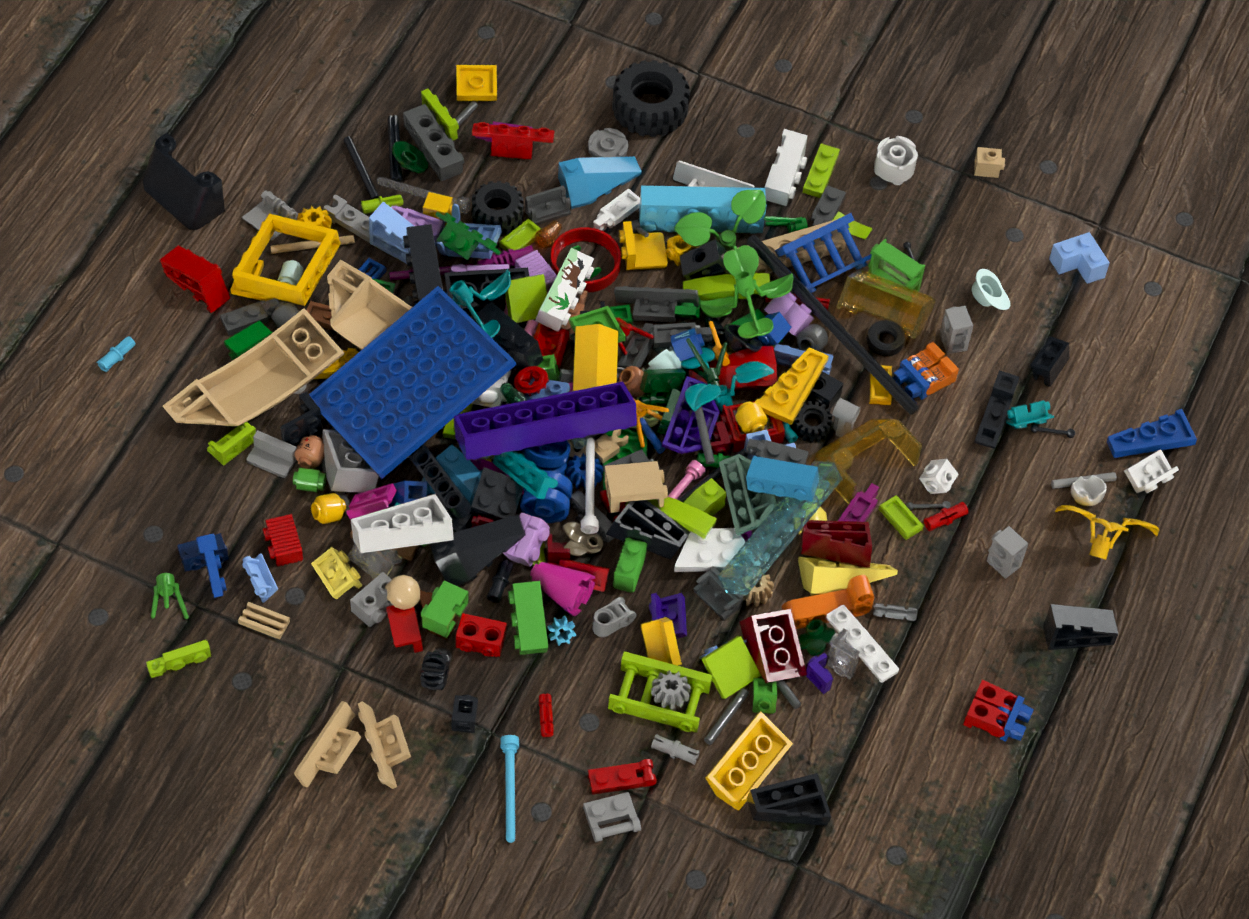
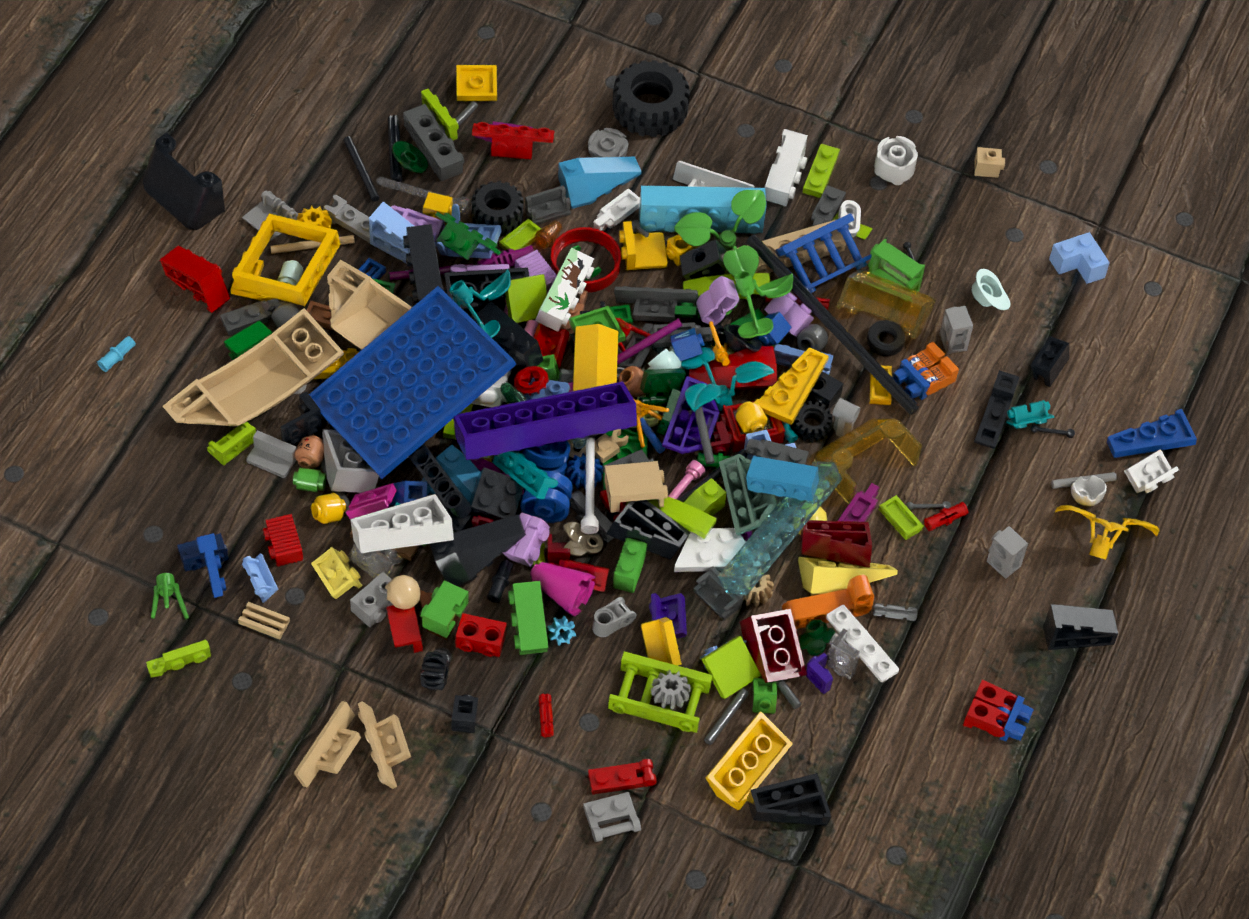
lime axle [361,195,403,214] -> none
medium azure piece [500,735,519,843] -> none
light grey pin [651,734,700,765] -> none
dark green plant [686,338,728,389] -> none
green plant [763,216,808,233] -> none
white brick [919,459,958,494] -> none
none -> magenta bar [617,319,683,365]
none -> lavender brick [696,276,739,326]
none -> white plate [838,200,861,238]

